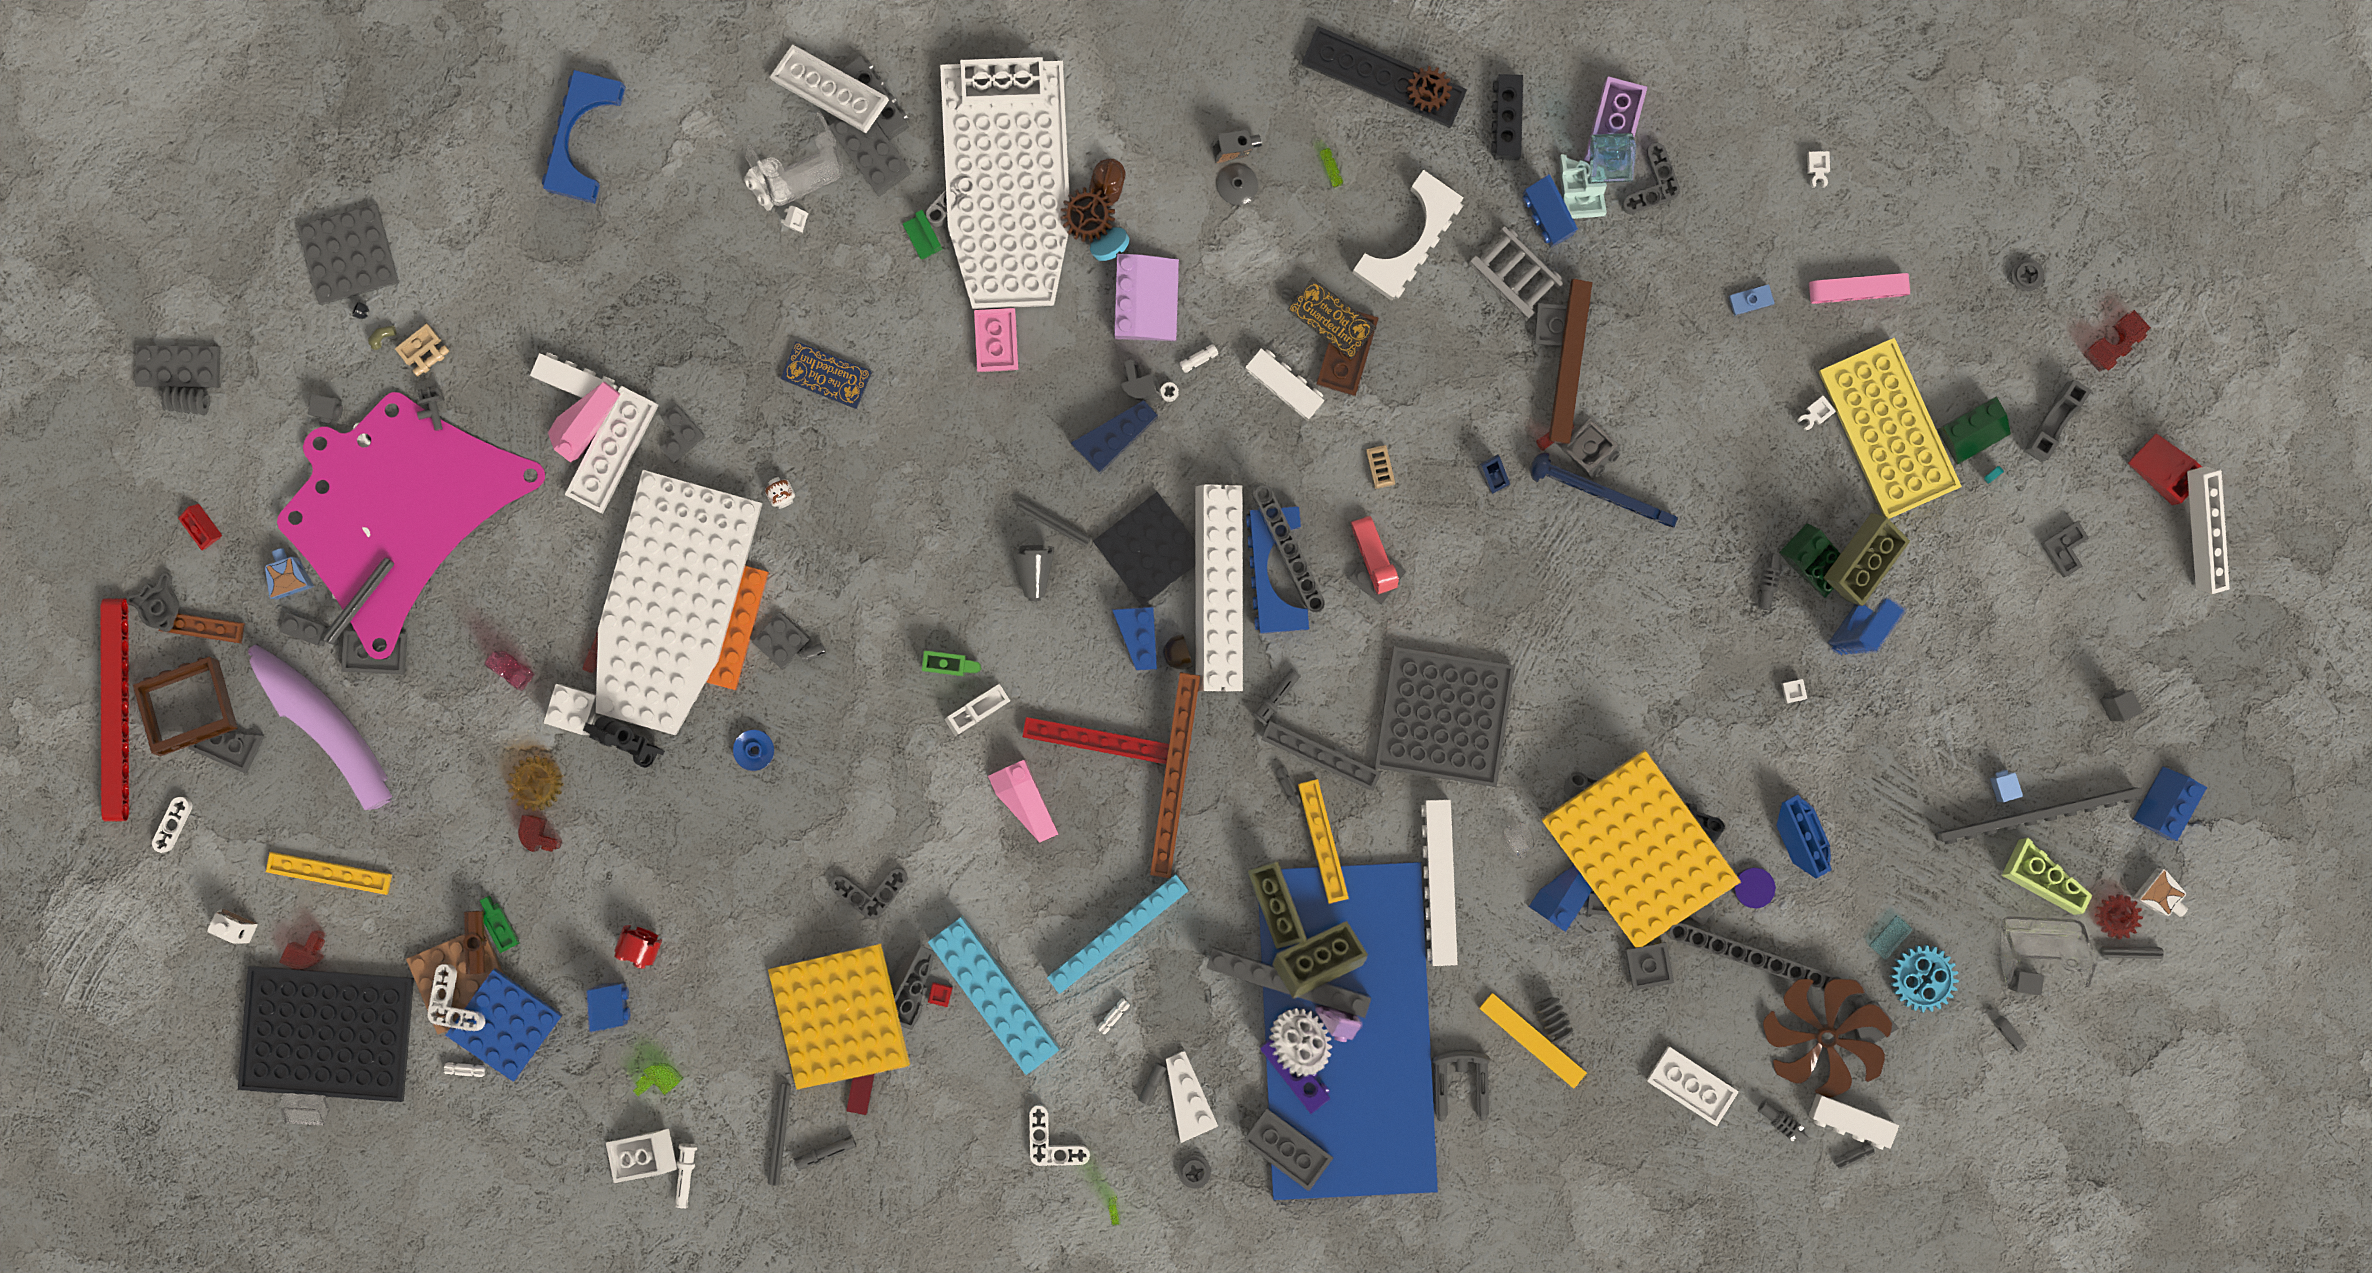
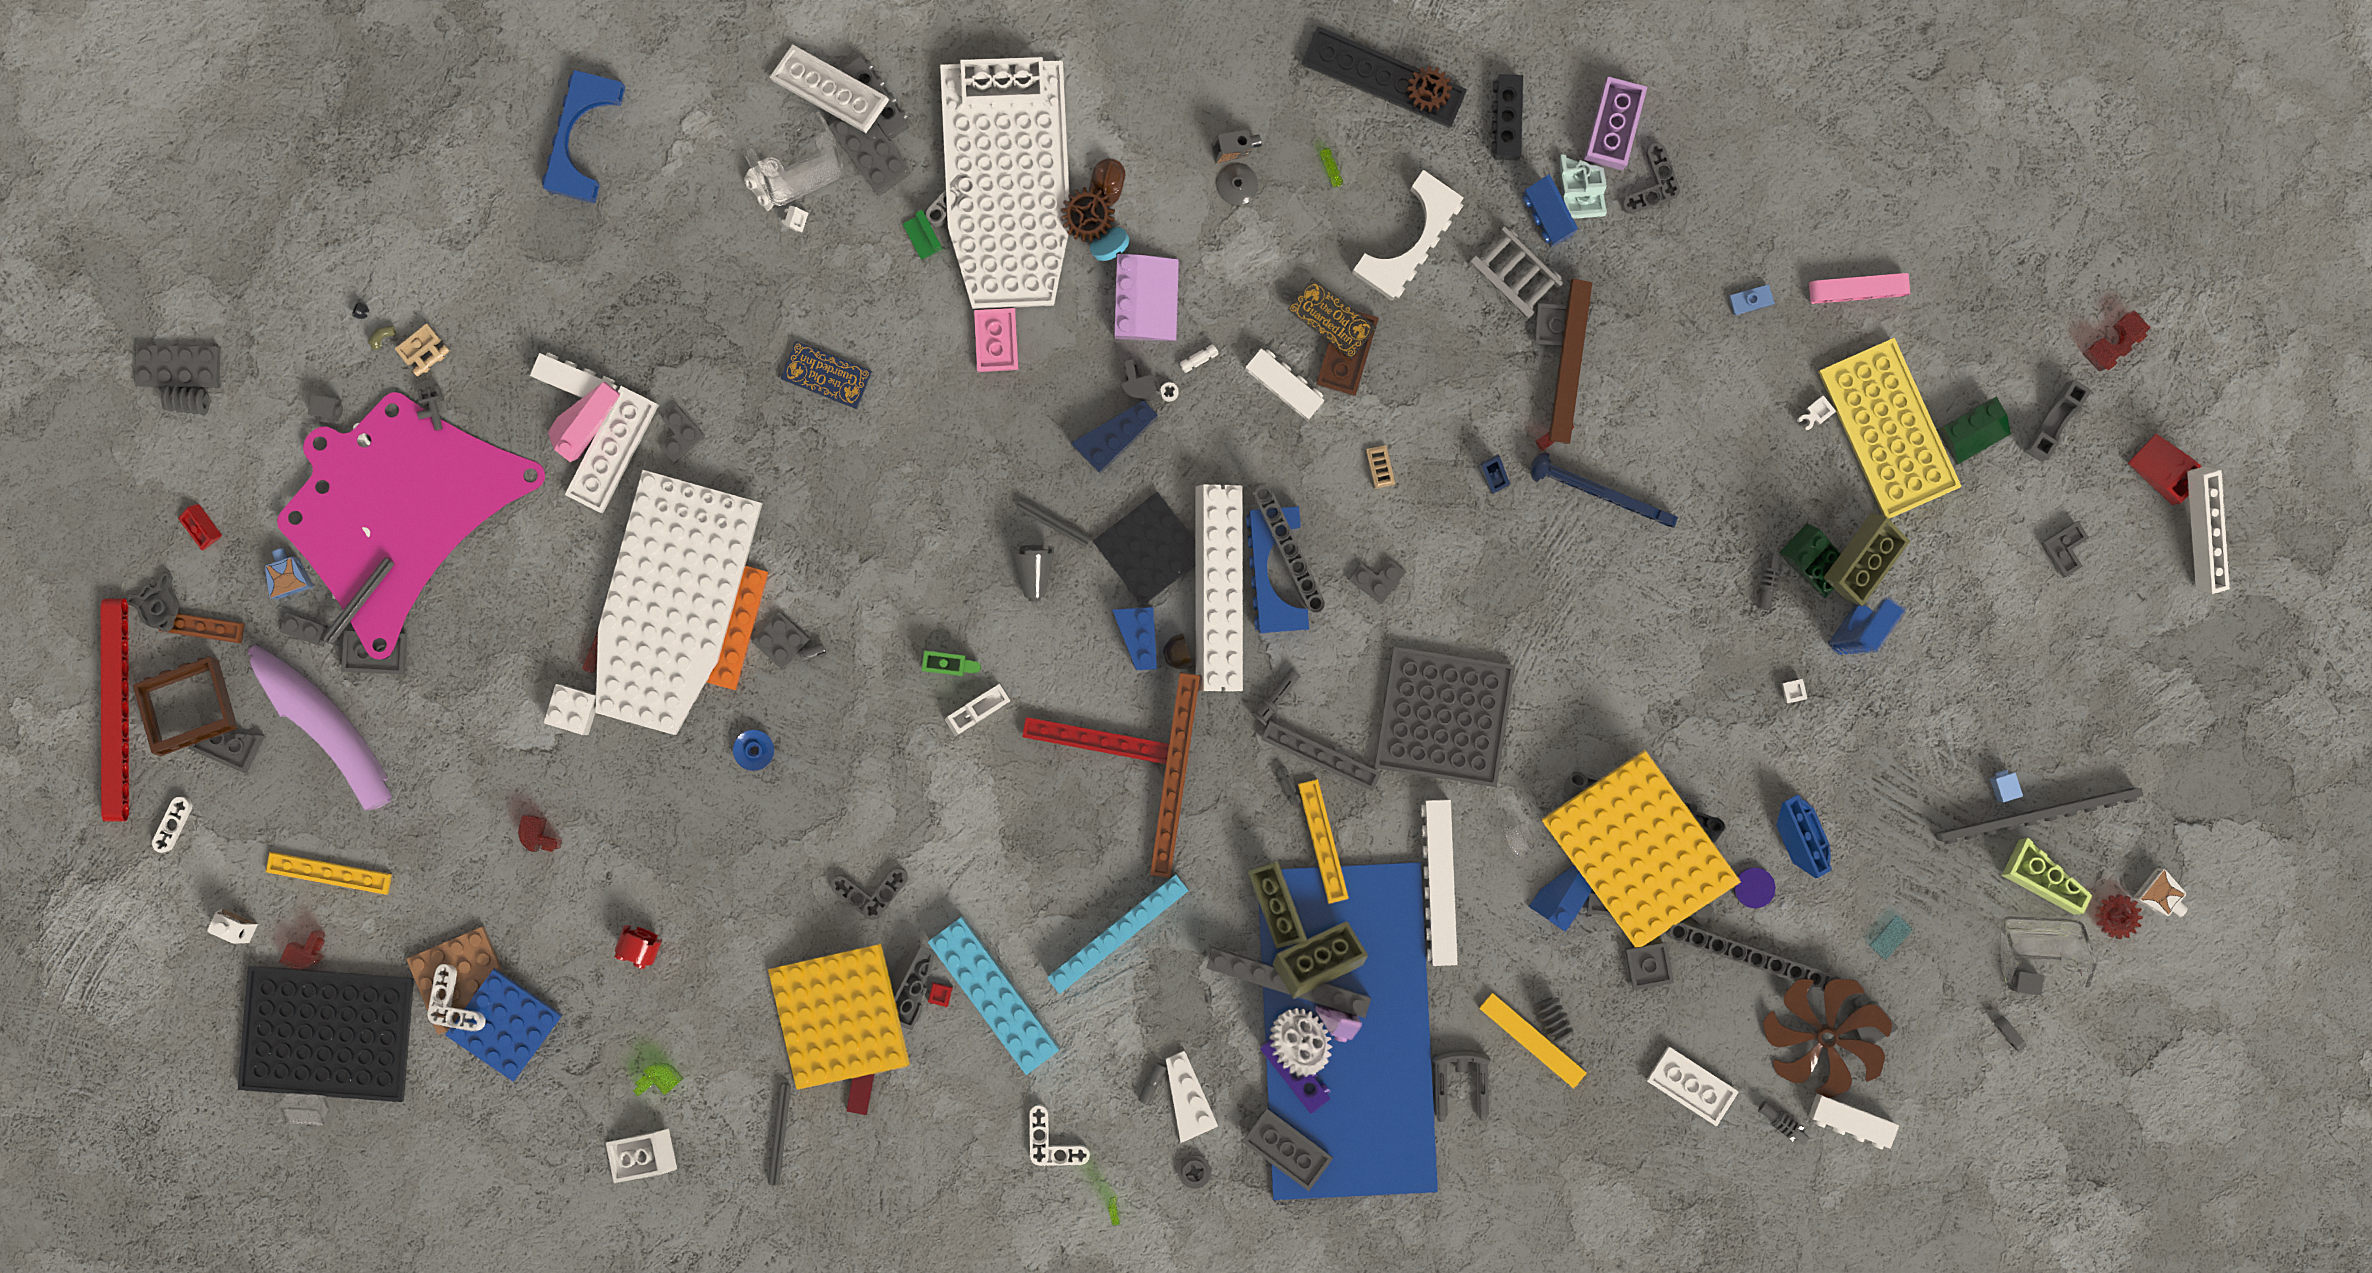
dark grey plate [297,204,399,305] -> none
white axle [444,1062,485,1077] -> none
reddish brown piece [463,911,487,974] -> none
green hinge [479,896,520,953] -> none
clear pink piece [484,650,535,691] -> none
clear yellow gear [507,756,564,811] -> none
black plate [583,716,665,768] -> none
blue slope [587,982,630,1032] -> none
white pin [674,1143,698,1208] -> none
white head [765,477,795,509] -> none
dark grey pin [794,1135,857,1171] -> none
bright pink wedge [988,759,1058,843] -> none
white axle [1097,998,1130,1034] -> none
coral beam [1351,516,1398,594] -> none
dark grey plate [1561,419,1621,478] -> none
clear light blue slope [1590,133,1636,183] -> none
white plate [1807,151,1830,188] -> none
dark grey axle [1835,1144,1875,1169] -> none
medium azure gear [1890,945,1959,1012] -> none
teal tile [1984,466,2004,484] -> none
dark grey gear [2011,259,2044,291] -> none
dark grey brick [2100,688,2143,721] -> none
dark grey axle [2101,946,2163,959] -> none
blue slope [2133,766,2207,841] -> none

